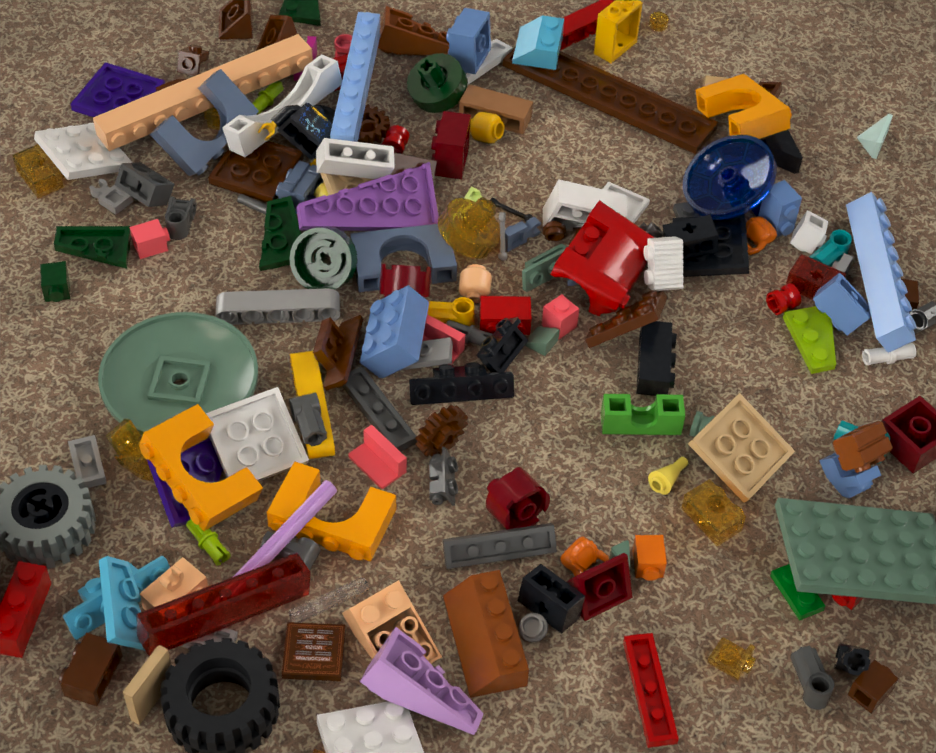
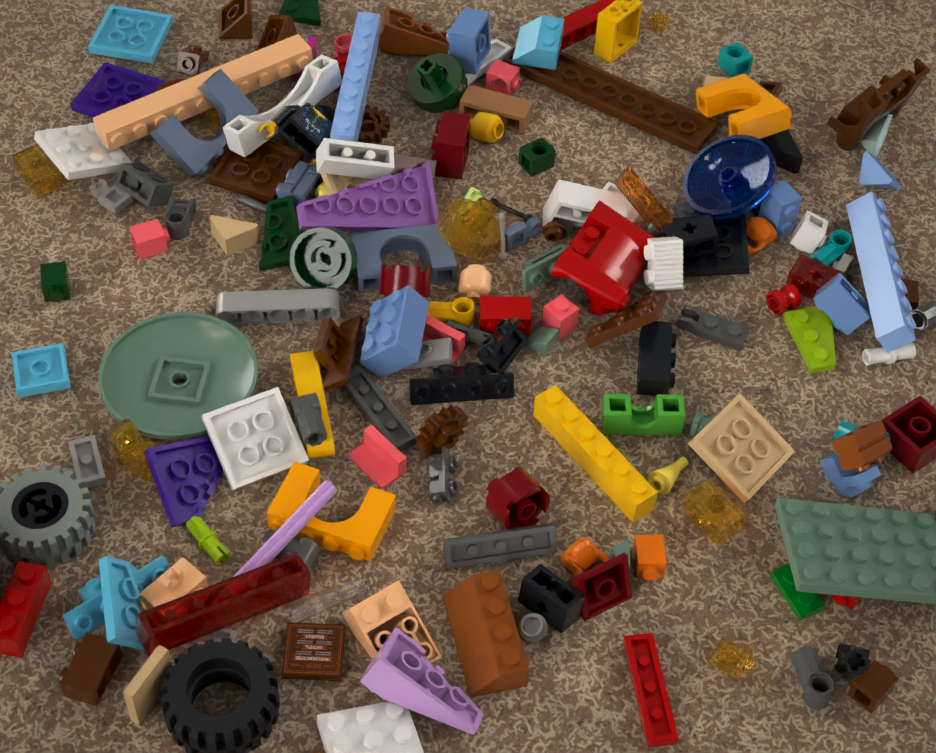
dark green wing [54,226,131,269] -> none
light orange arch [139,404,263,531] -> none
lime axle [252,81,284,115] -> none
red wheel [381,125,410,154] -> none
none -> medium azure plate [11,343,71,398]
none -> medium azure plate [88,5,174,64]
none -> tan slope [210,215,259,256]
none -> coral brick [486,59,522,95]
none -> dark green brick [518,137,556,177]
none -> yellow brick [533,385,658,523]
none -> clear orange plate [614,166,673,231]
none -> dark grey hinge [676,305,750,351]
none -> teal brick [717,42,754,78]
none -> reddish brown piece [827,58,930,151]
none -> light blue slope [859,151,902,190]

